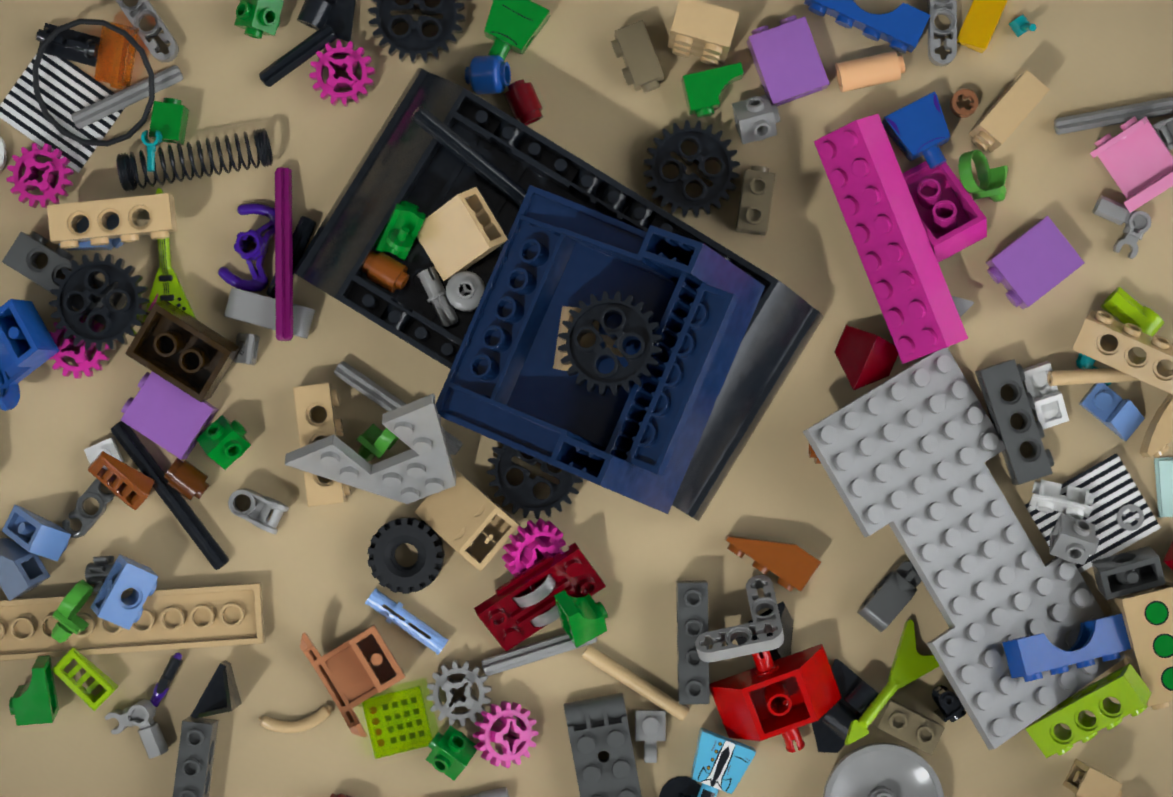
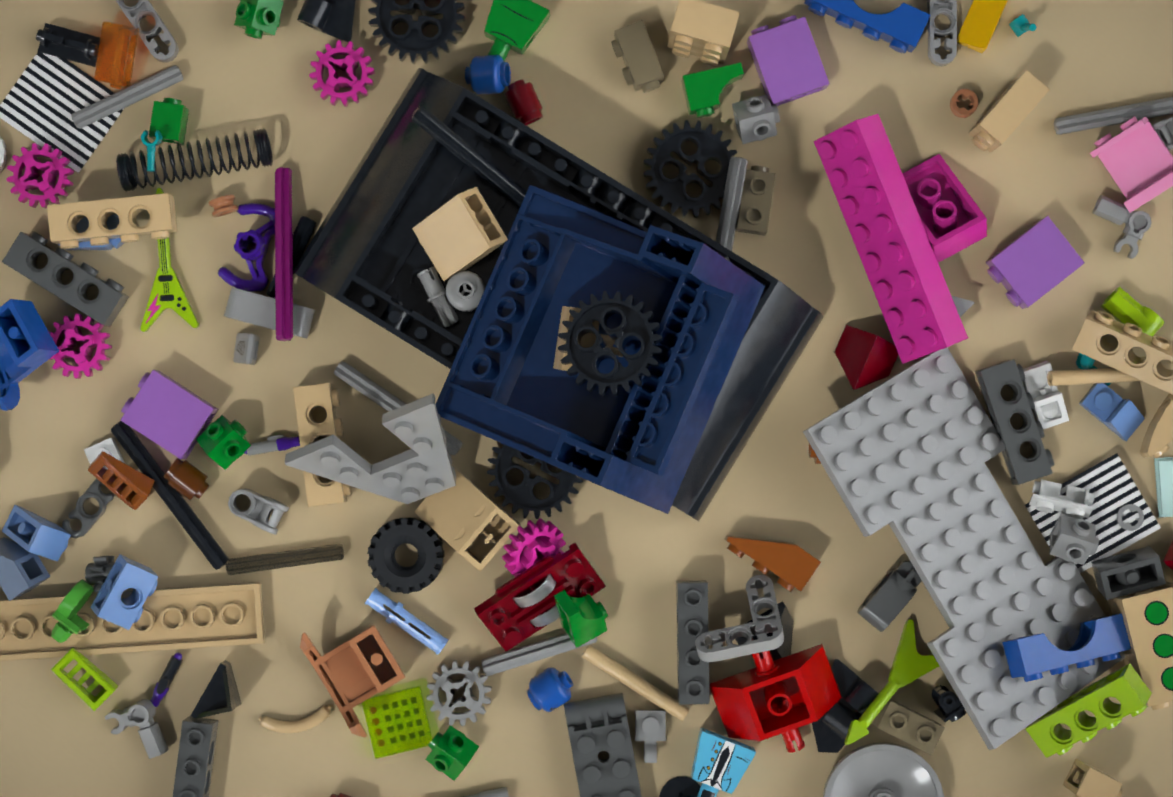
green arch [9,655,59,726] -> none
black piece [33,19,155,147] -> none
black gear [49,253,150,352] -> none
dark brown brick [125,300,240,402] -> none
black axle [259,25,337,87] -> none
bright green piece [356,424,399,462] -> none
dark orange brick [362,251,410,293] -> none
green hips [376,201,426,260] -> none
dark pink gear [473,701,538,768] -> none
light nougat brick [835,50,905,93] -> none
blue torso [882,91,950,169] -> none
bright green piece [958,150,1008,202] -> none
none -> nougat bush [208,195,239,217]
none -> clear smoke axle [226,544,344,575]
none -> piece [244,435,300,456]
none -> blue head [527,667,573,712]
none -> light grey axle [716,157,748,251]

